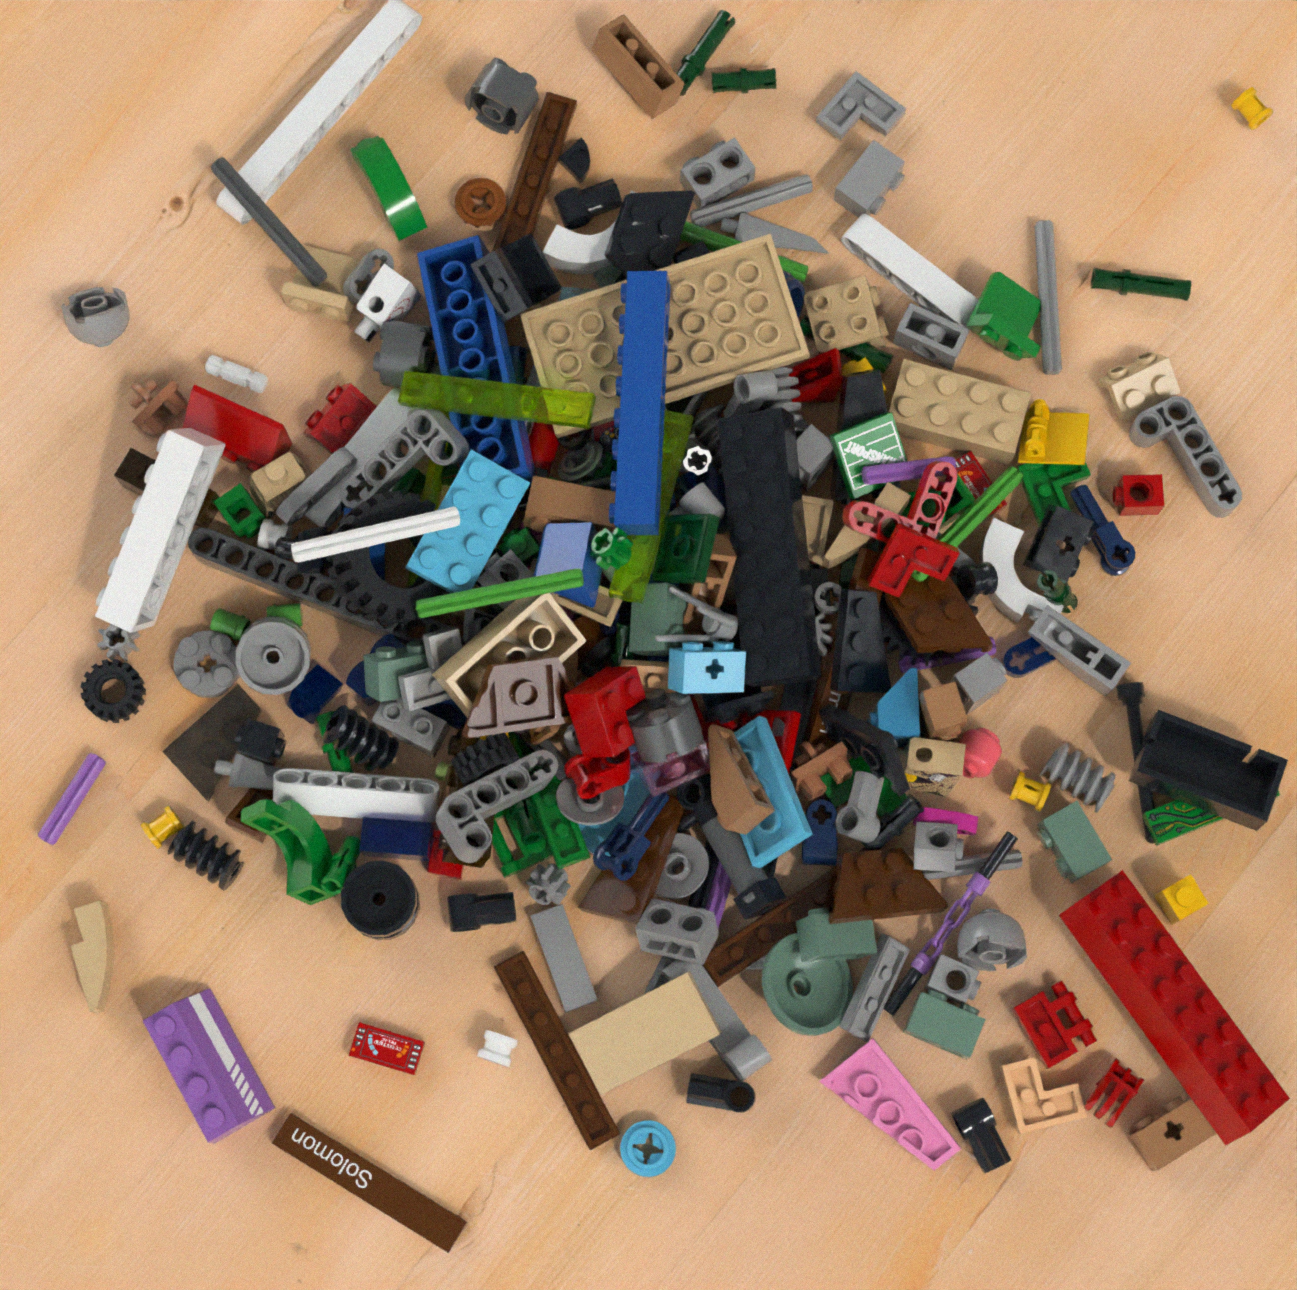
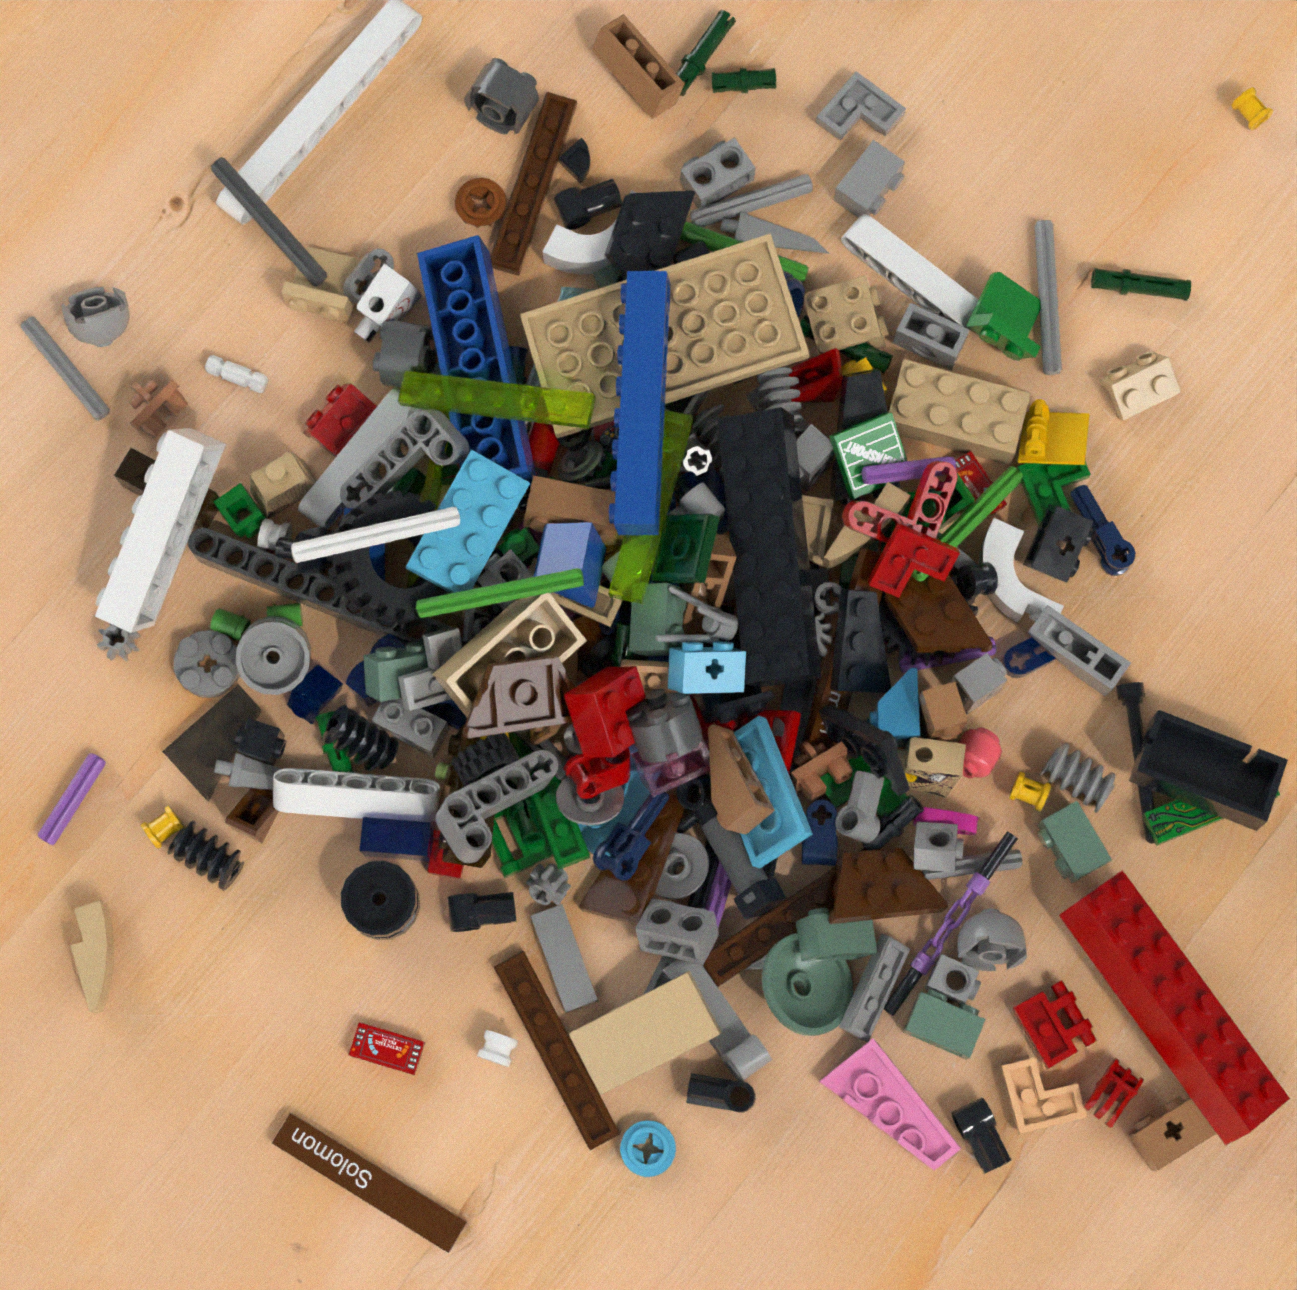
black tyre [81,659,146,723] -> none
medium lavender slope [143,988,275,1143] -> none
red slope [182,384,293,473] -> none
green arch [241,799,335,905] -> none
light grey beam [276,447,357,526] -> none
green pin [321,836,364,895] -> none
green arch [350,136,427,241] -> none
black panel [470,233,562,322] -> none
green gear [589,527,634,570] -> none
light grey piece [723,370,778,417] -> none
dark green pin [1037,570,1078,613] -> none
red brick [1112,474,1165,516] -> none
light grey beam [1129,396,1242,518] -> none
yellow brick [1154,874,1209,925] -> none
none -> light grey axle [21,317,110,421]

